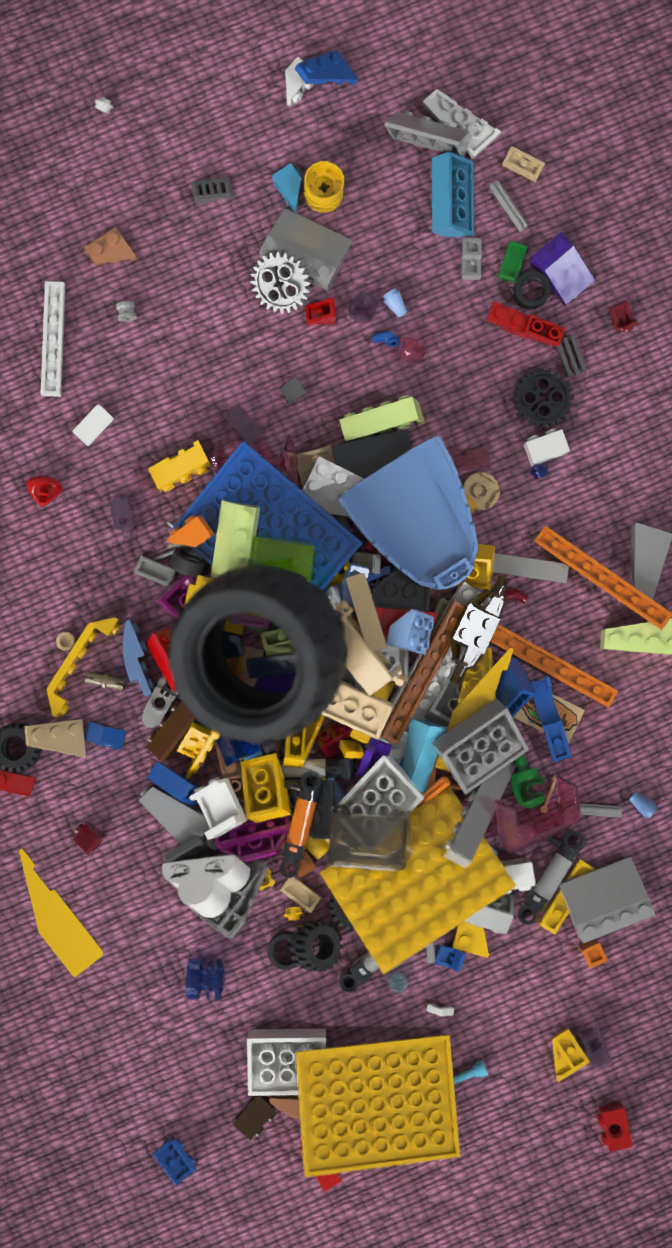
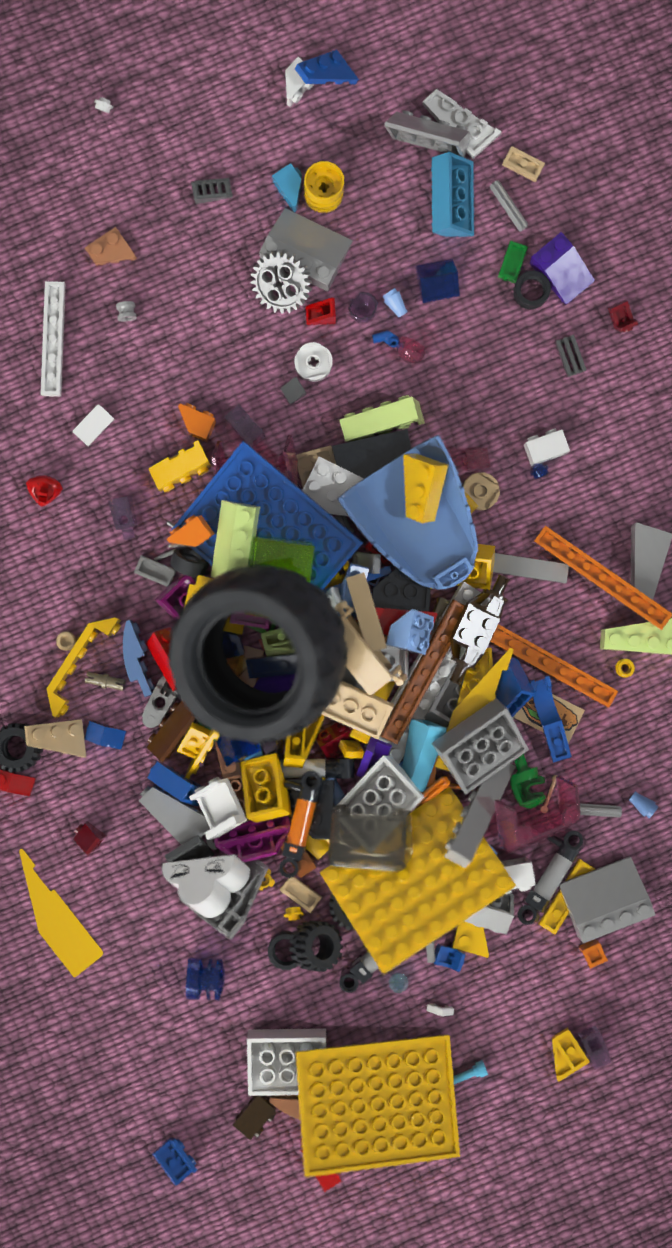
light grey slope [462,238,482,280] -> none
red slope [486,301,565,347] -> none
dark red arm [503,588,529,604] -> none
black gear [511,367,574,430] -> none
red brick [597,1102,633,1152] -> none
none -> orange slope [178,403,216,442]
none -> white plate [294,342,332,382]
none -> yellow wedge [403,453,448,523]
none -> clear blue slope [415,259,460,303]
none -> yellow plate [615,658,635,678]

